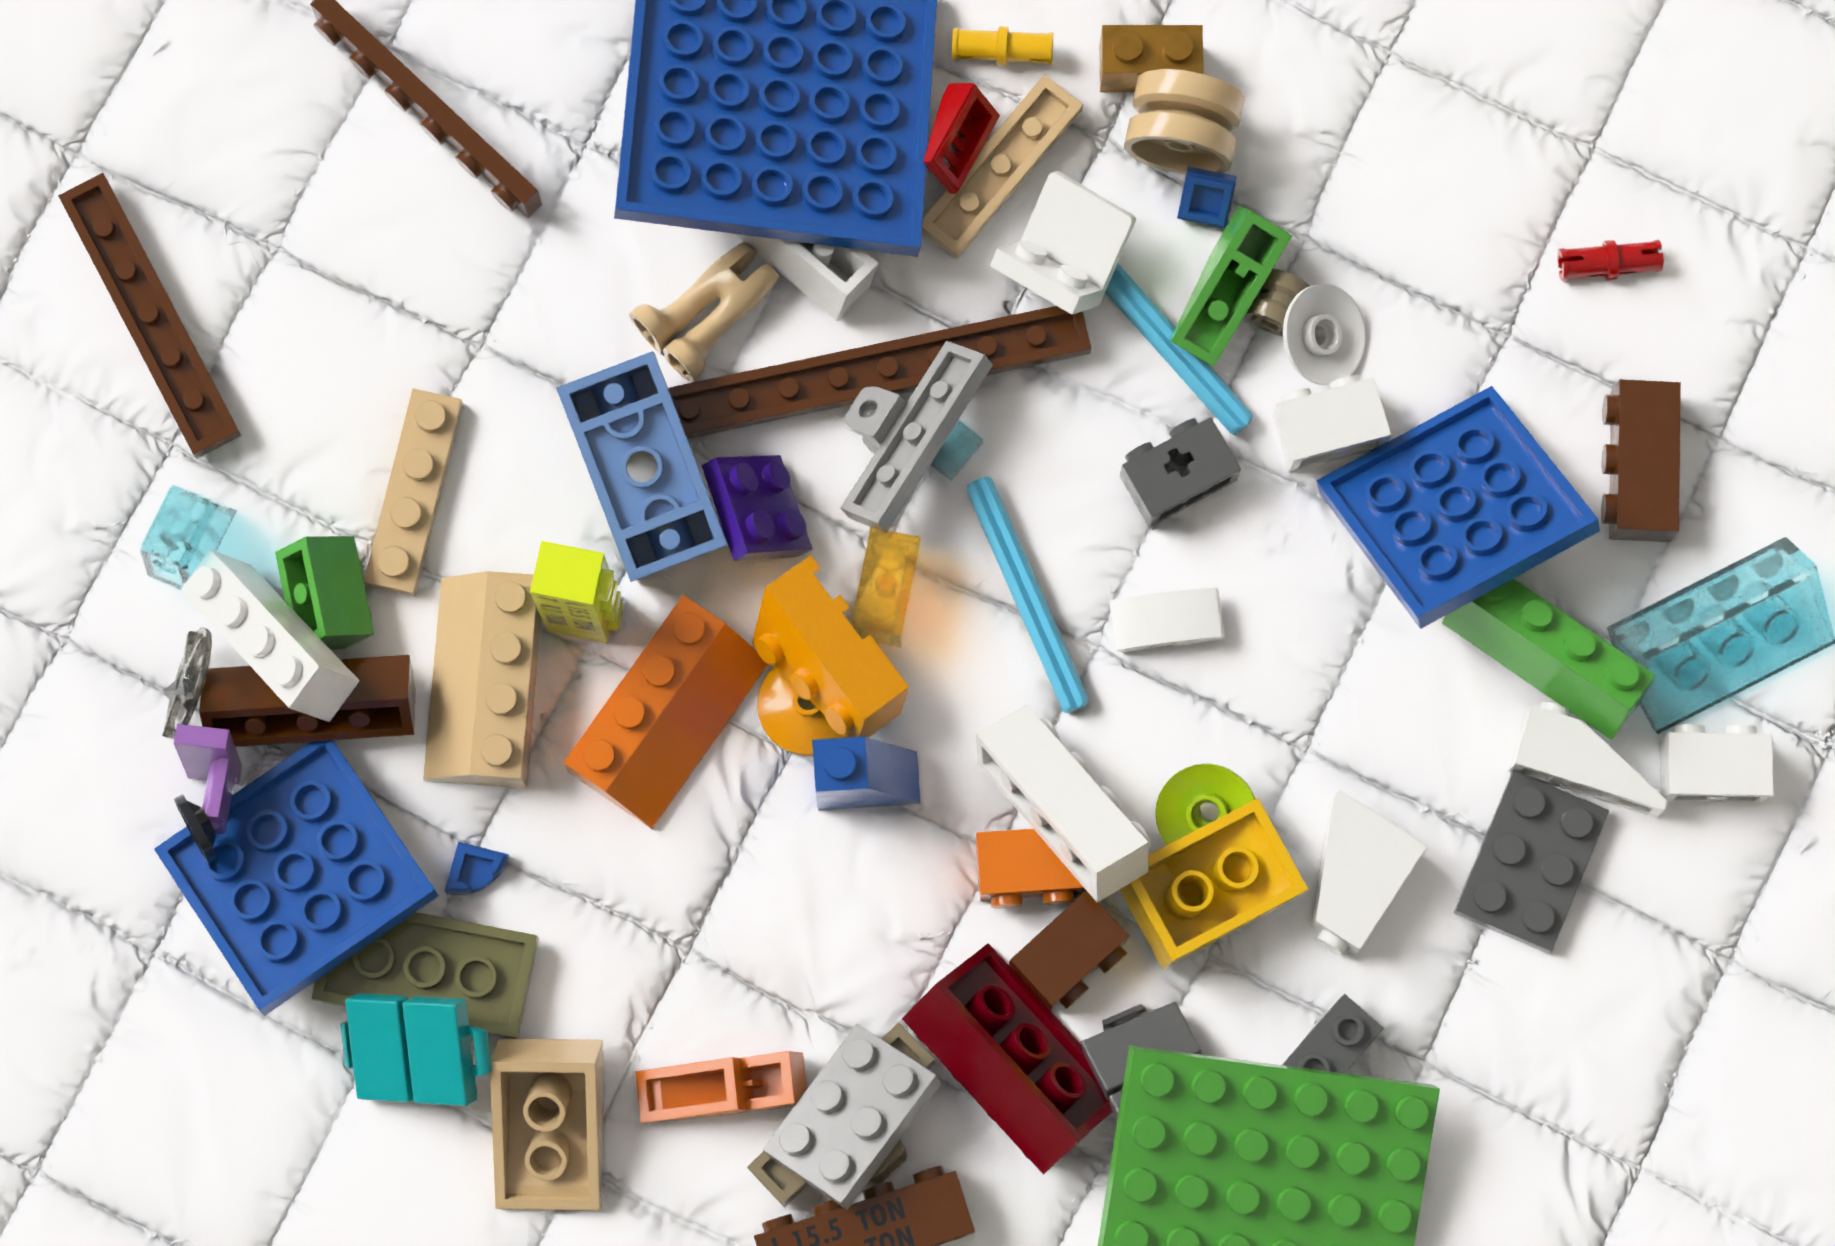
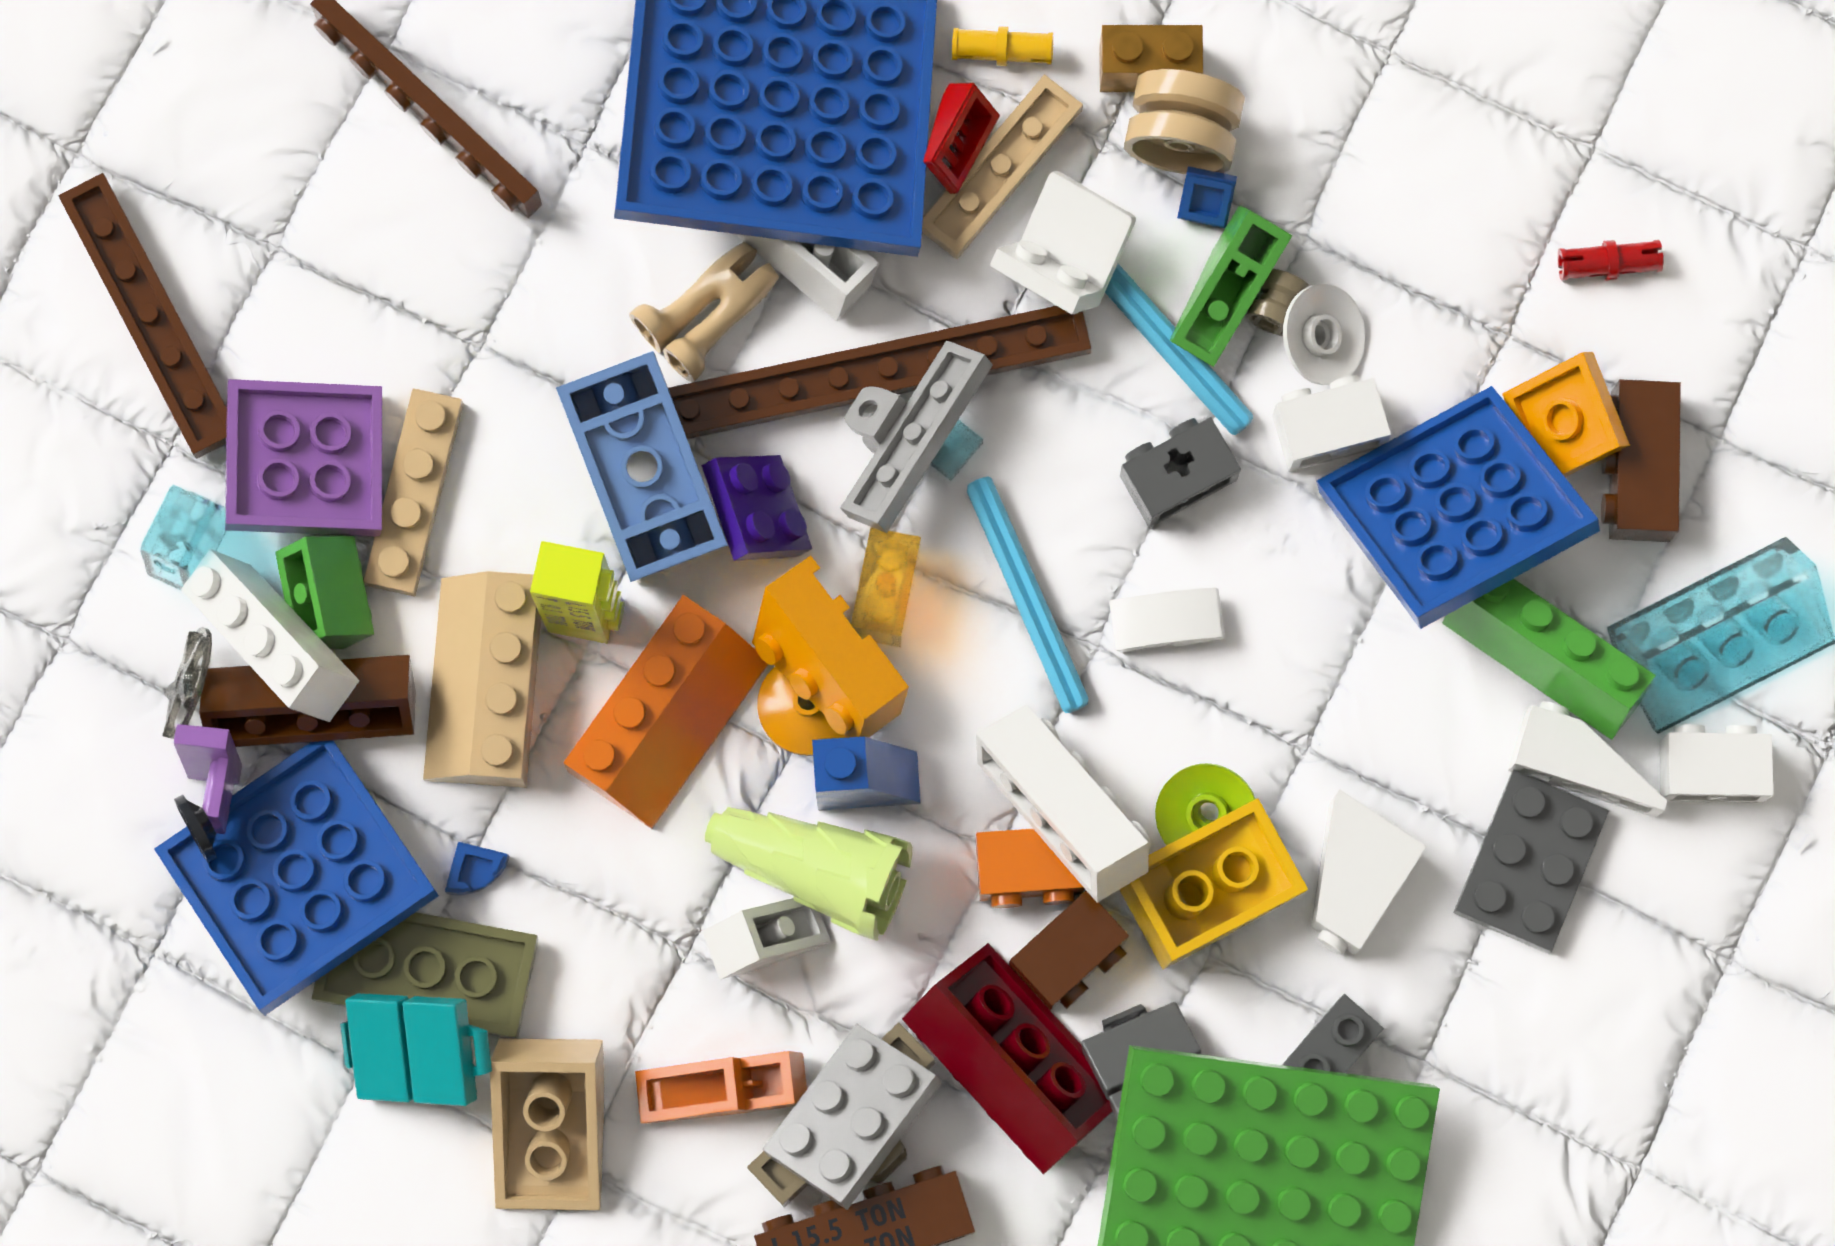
none -> medium lavender plate [225,379,382,536]
none -> white slope [702,898,831,980]
none -> yellowish green cone [705,807,912,941]
none -> light orange plate [1502,352,1630,477]

